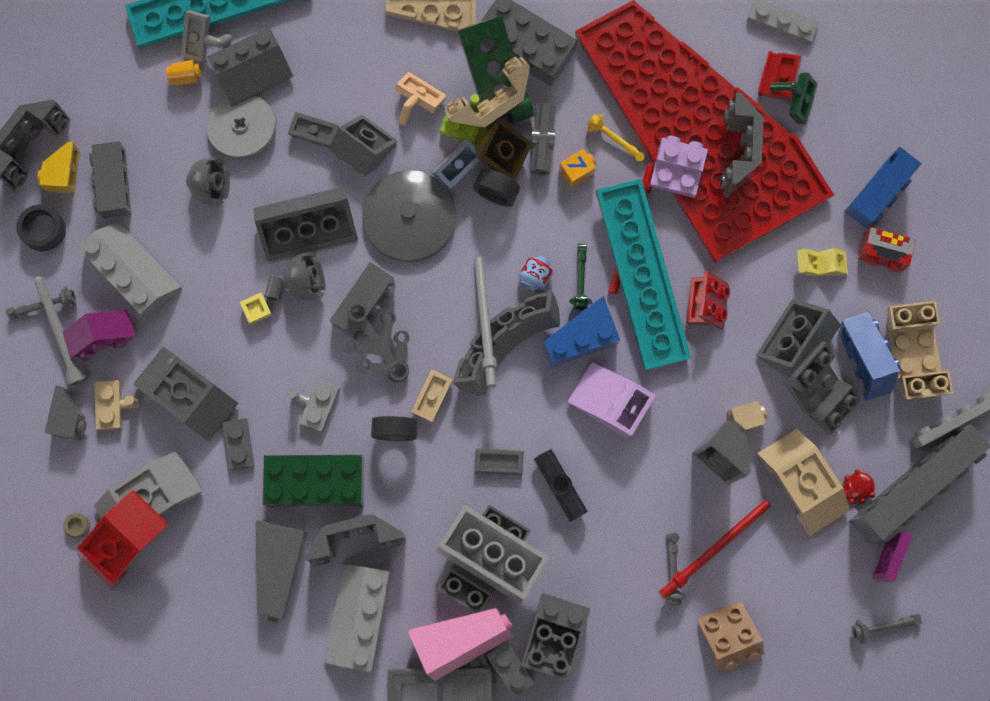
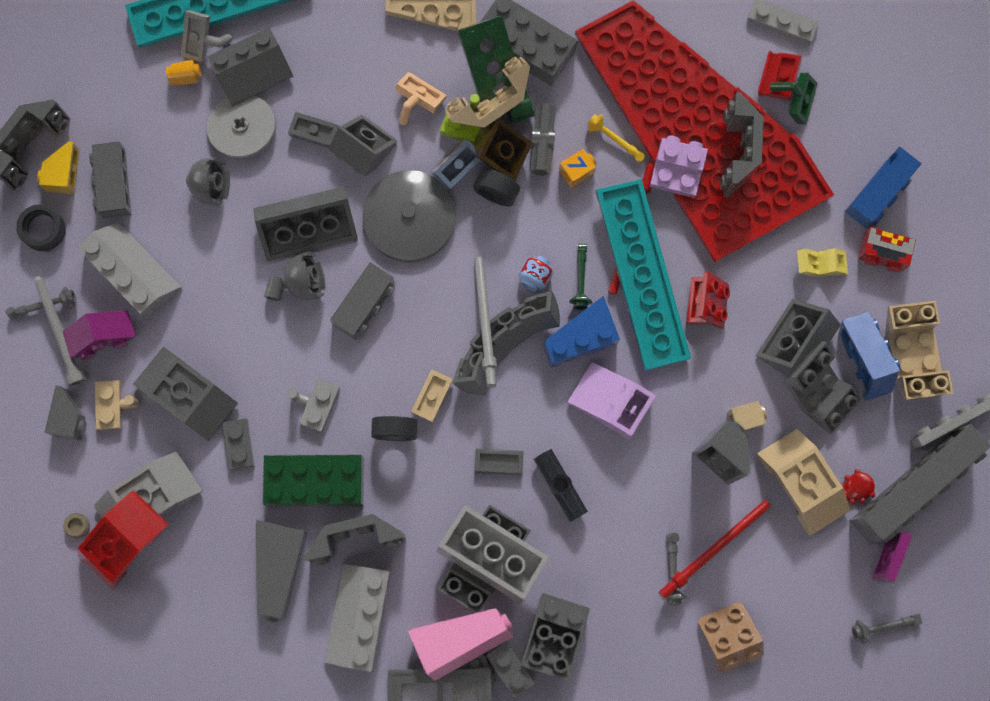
light yellow plate [240,293,272,325] -> none
dark grey plant [342,303,410,383] -> none

